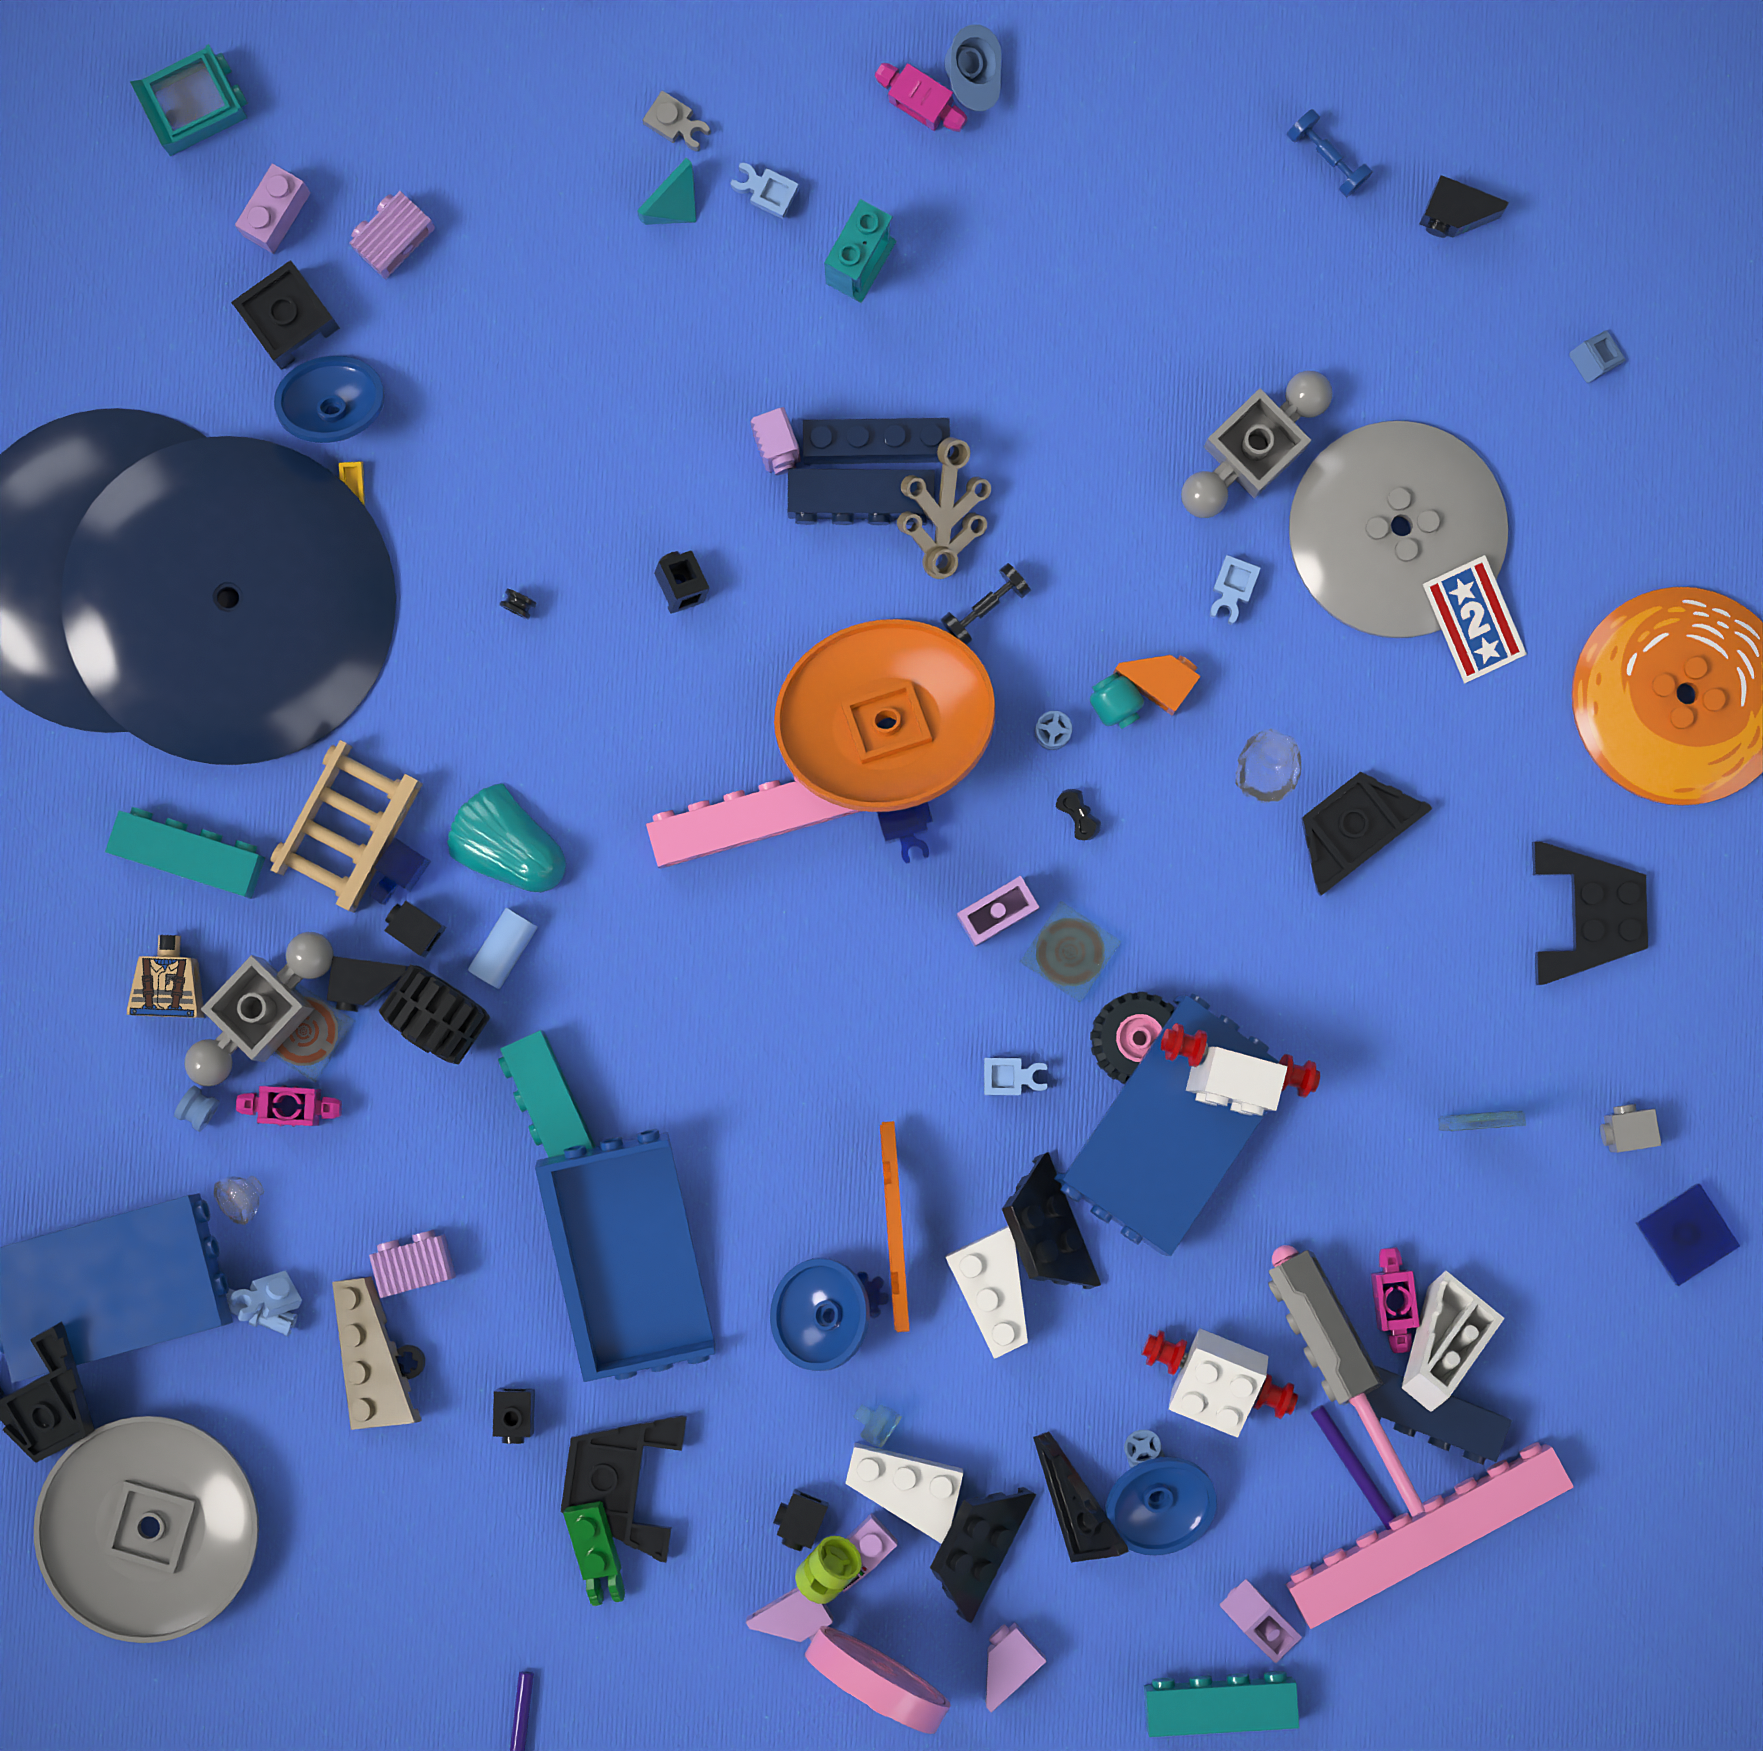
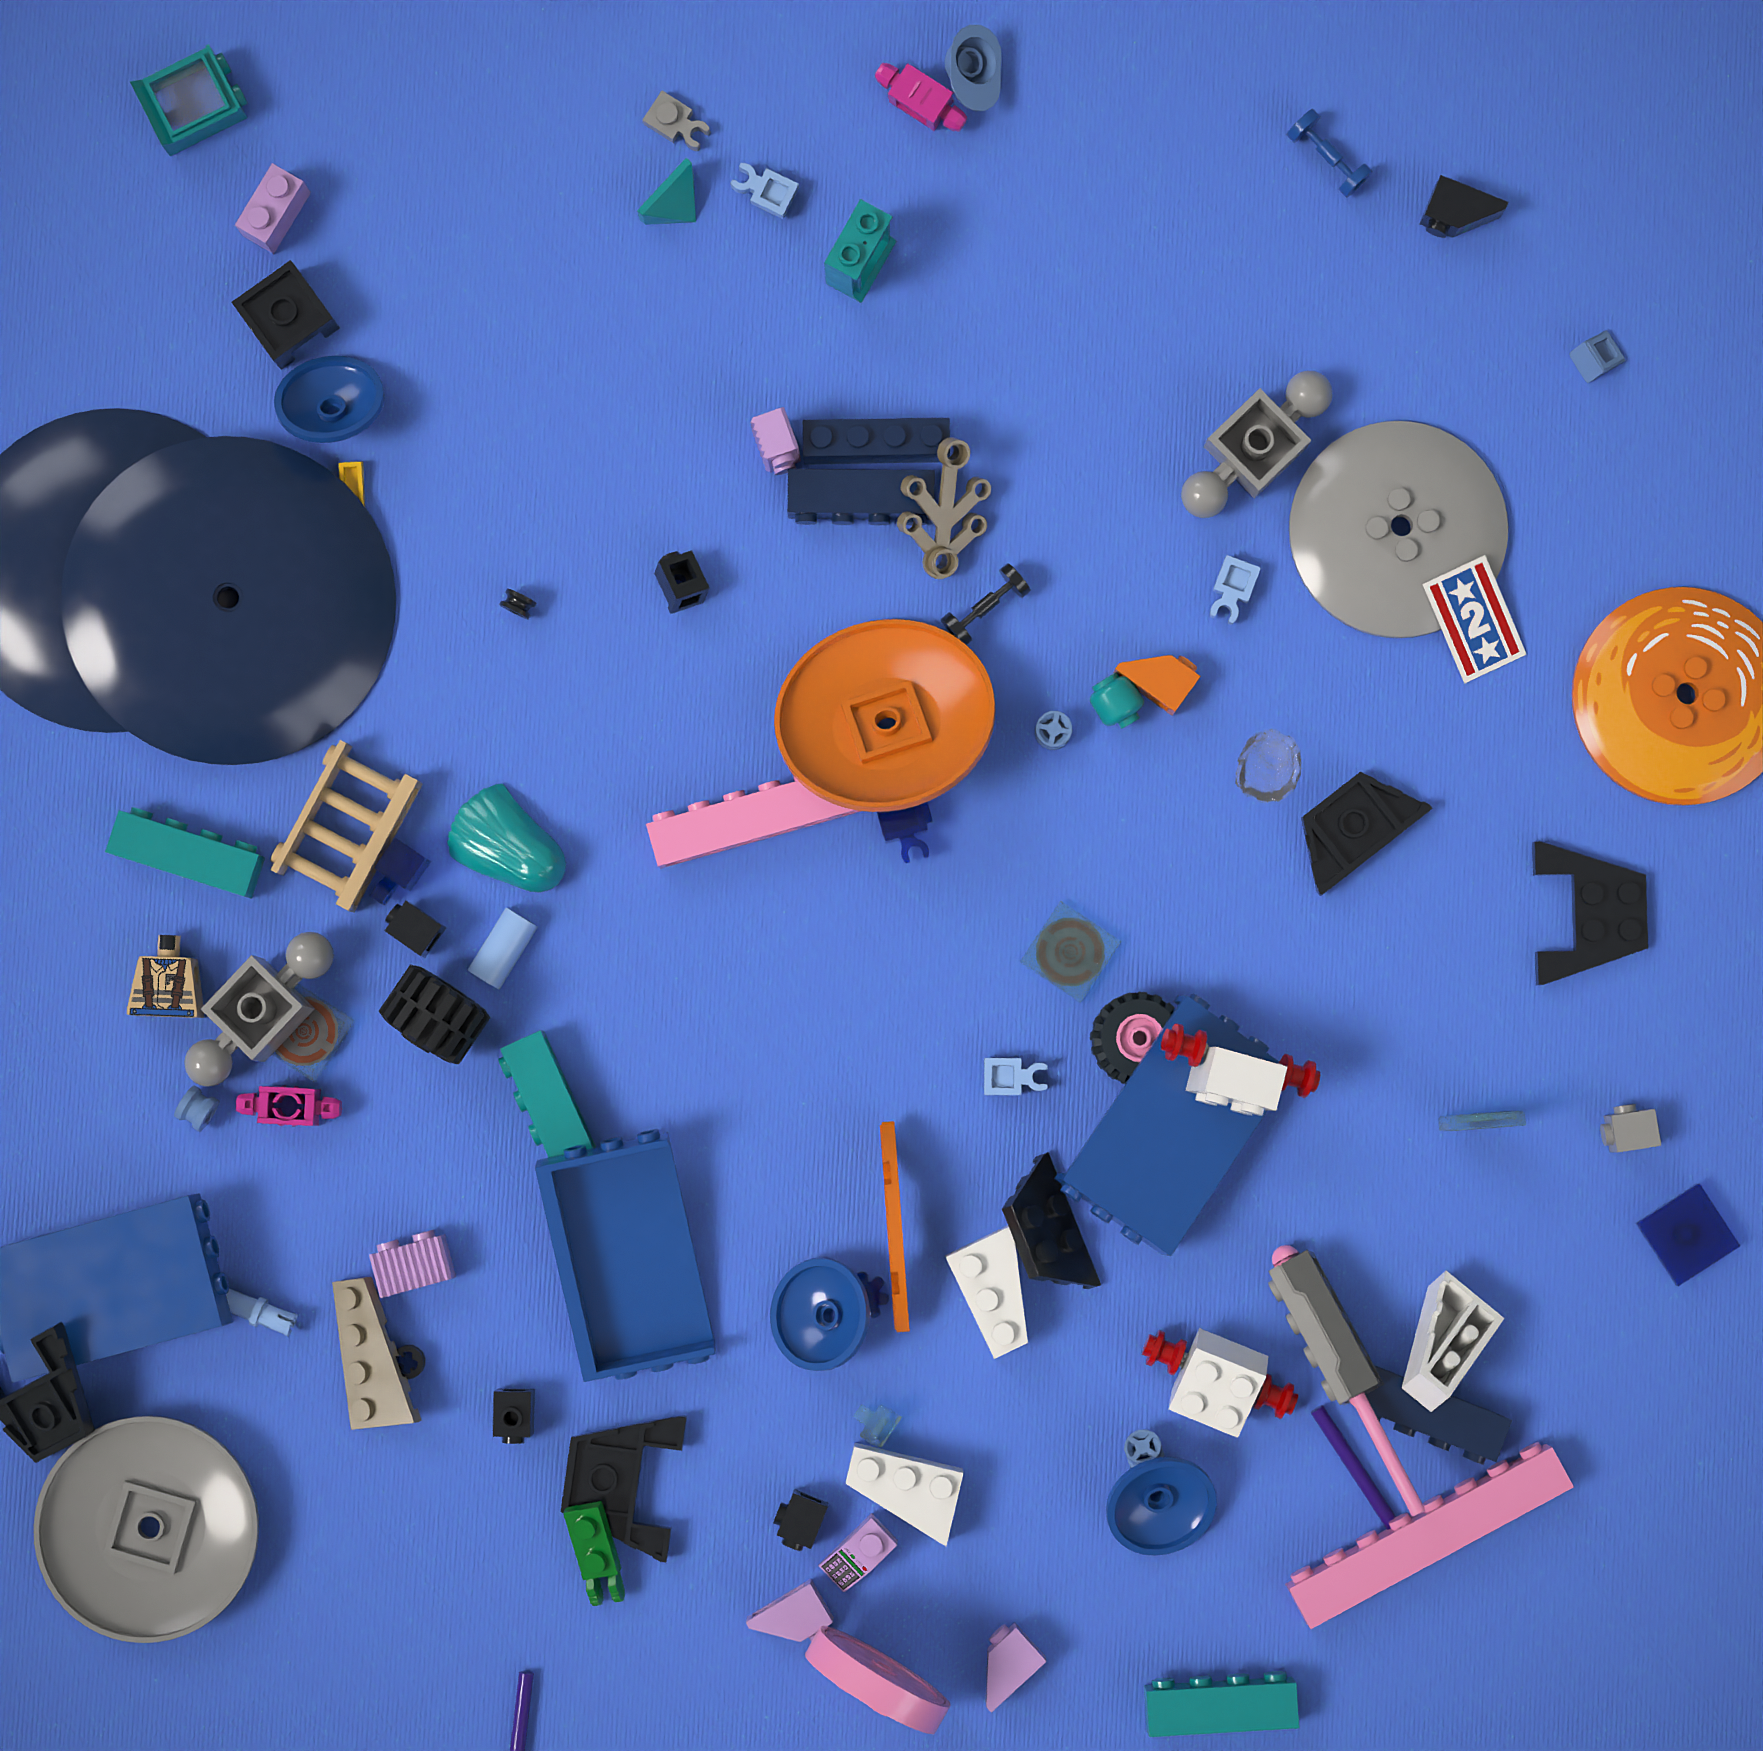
clear brick [214,1176,264,1225] -> none
light blue plate [229,1270,302,1321] -> none
black slope [327,956,408,1012] -> none
lavender brick [350,191,435,279] -> none
lime wheel [795,1536,862,1604] -> none
black wing [930,1487,1036,1623] -> none
lavender brick [956,876,1040,947] -> none
black wing [1033,1432,1129,1563] -> none
black piece [1056,789,1101,840] -> none
lavender slope [1219,1579,1302,1663] -> none
dark pink piece [1371,1247,1420,1353] -> none

